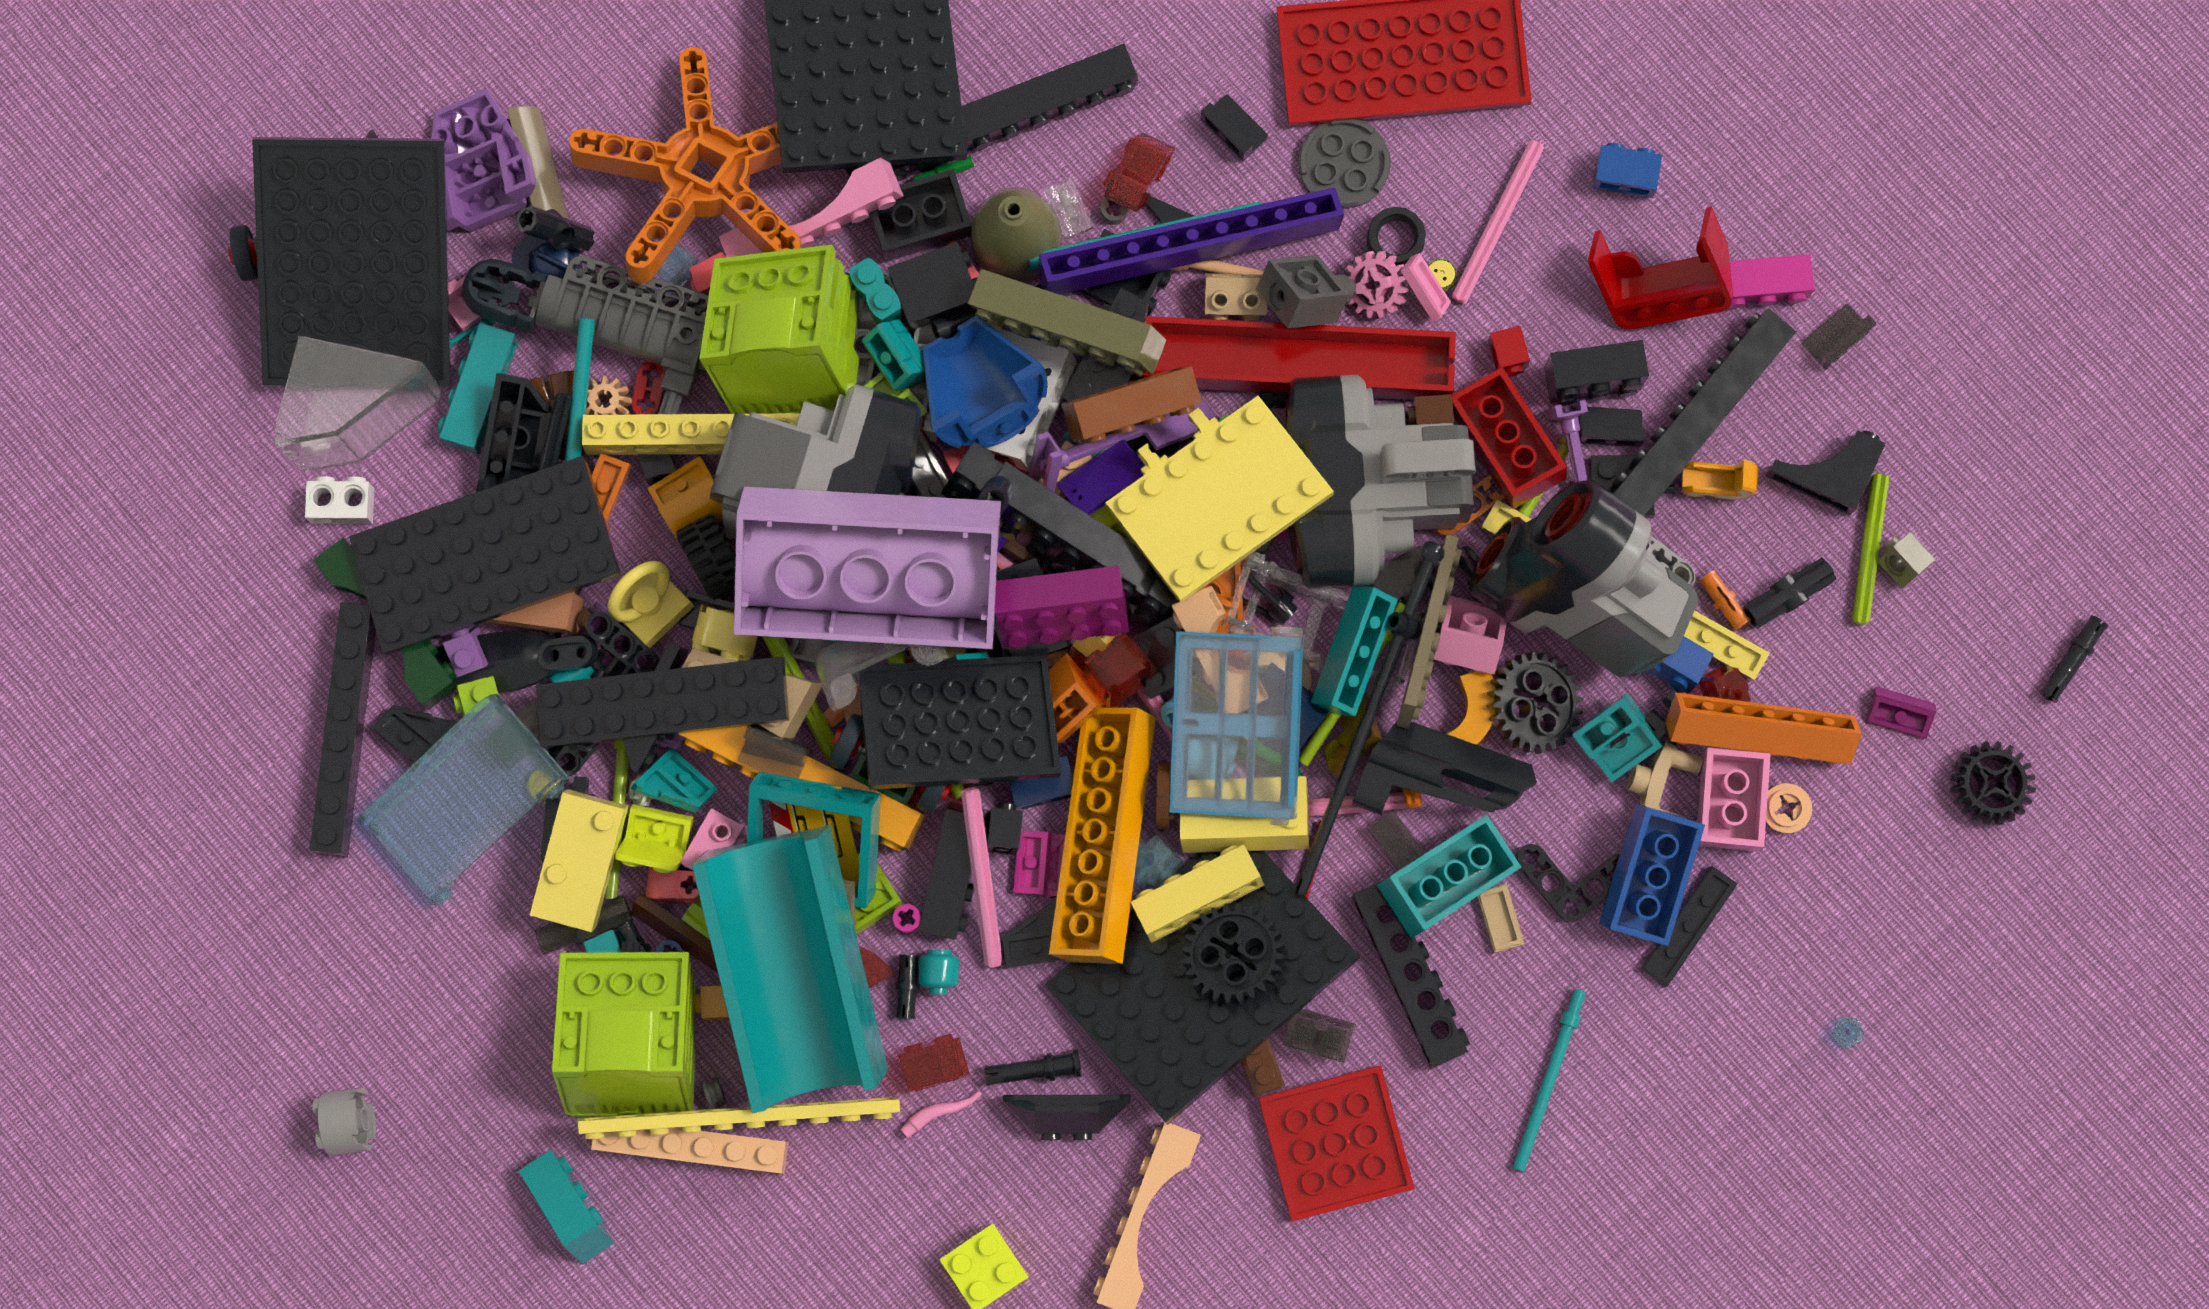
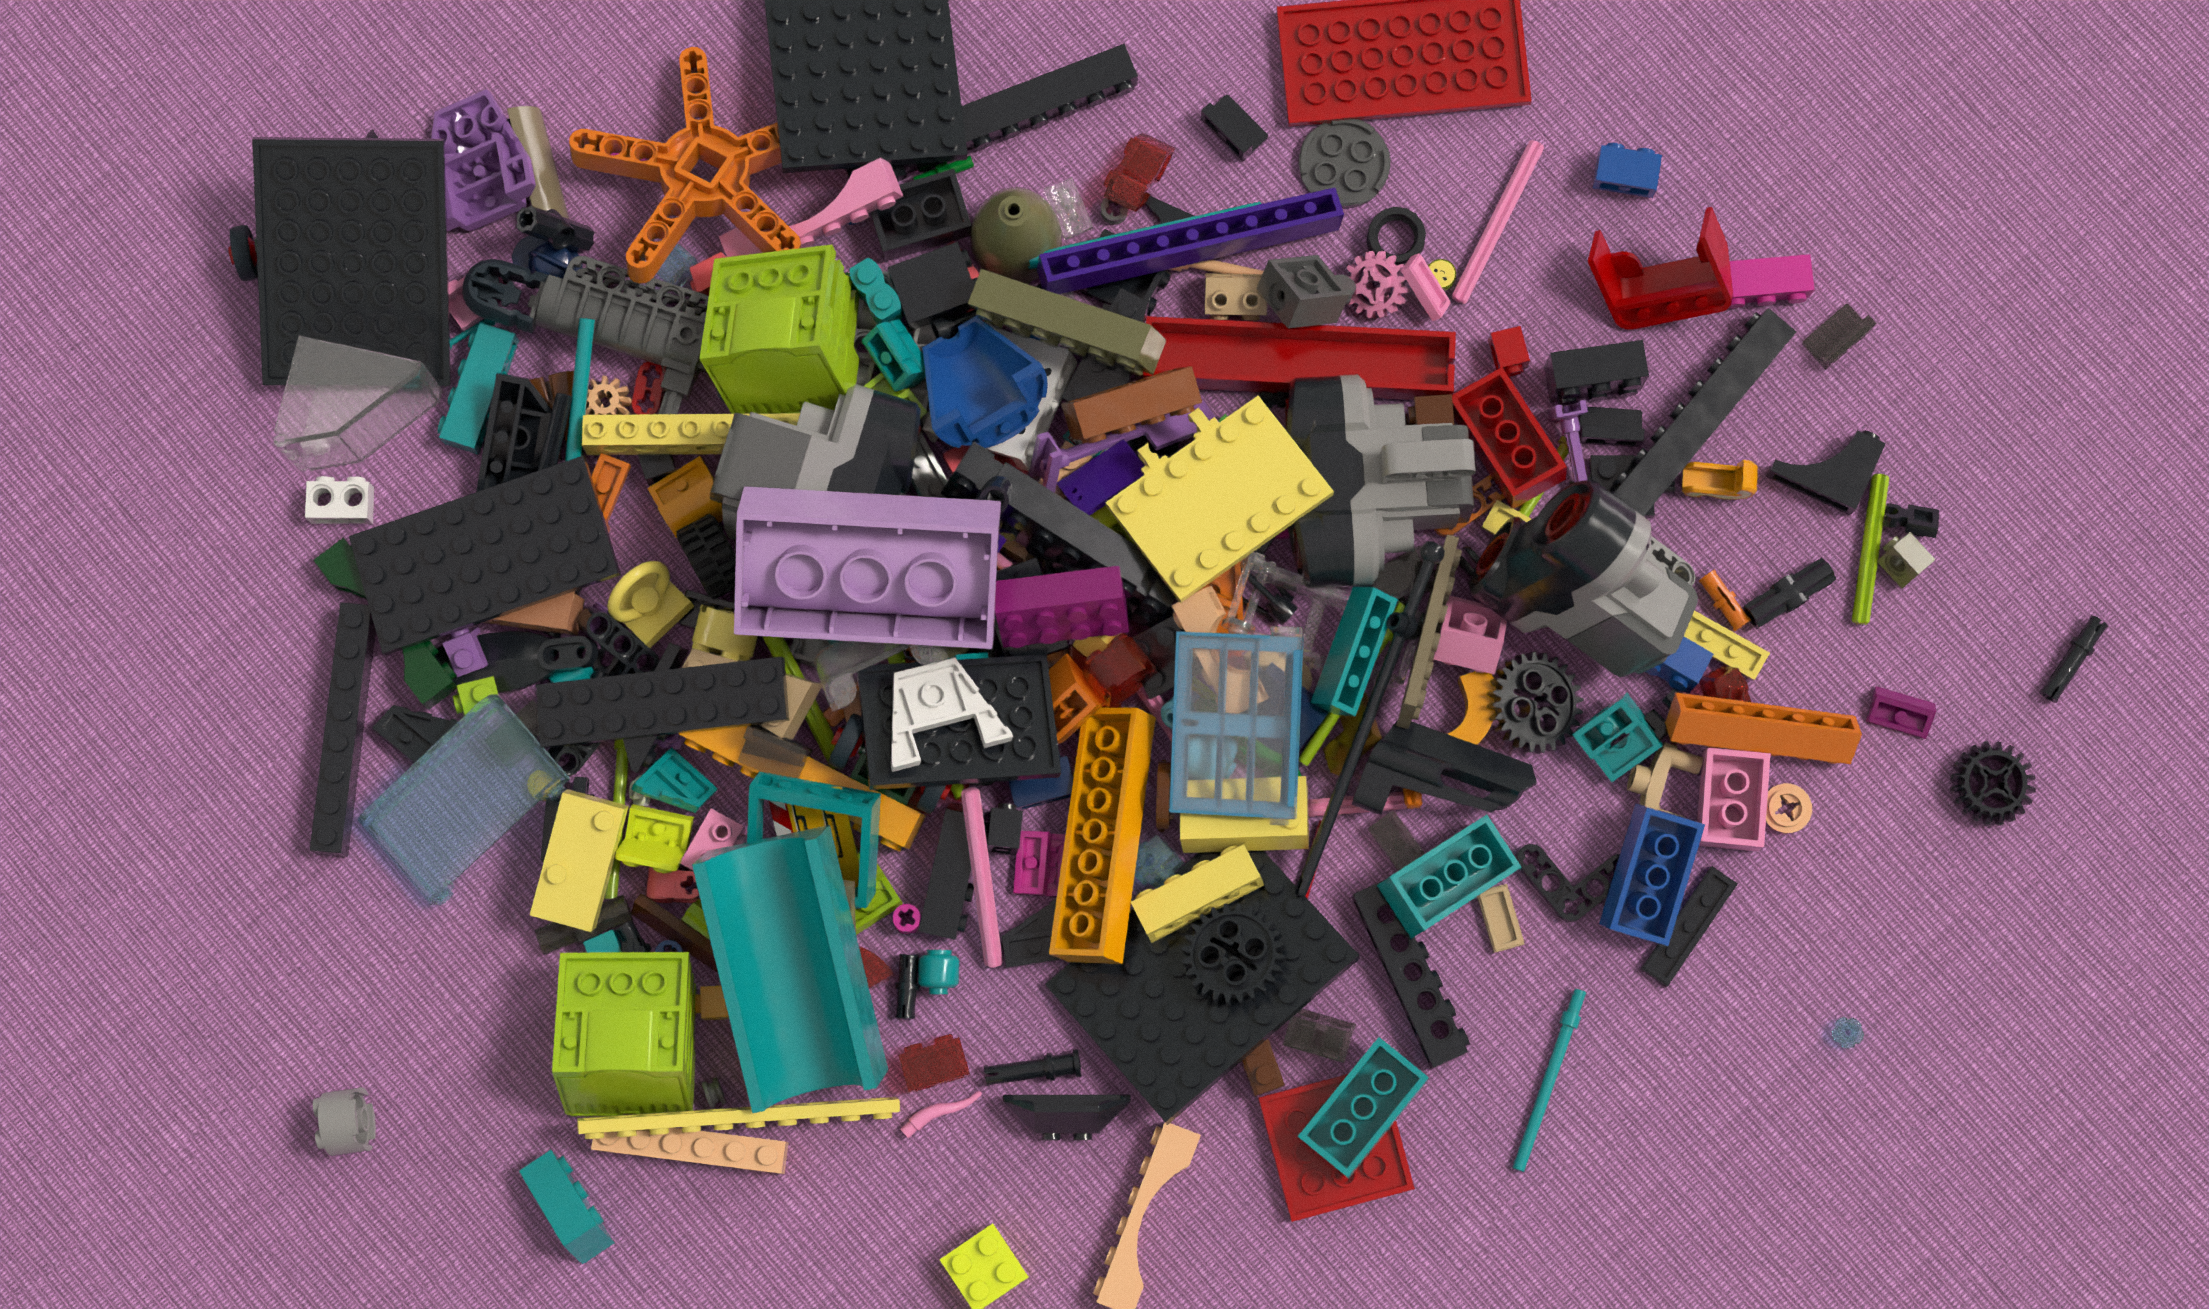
none -> white wing [891,658,1013,772]
none -> teal brick [1298,1037,1429,1179]
none -> black plate [1883,503,1939,538]

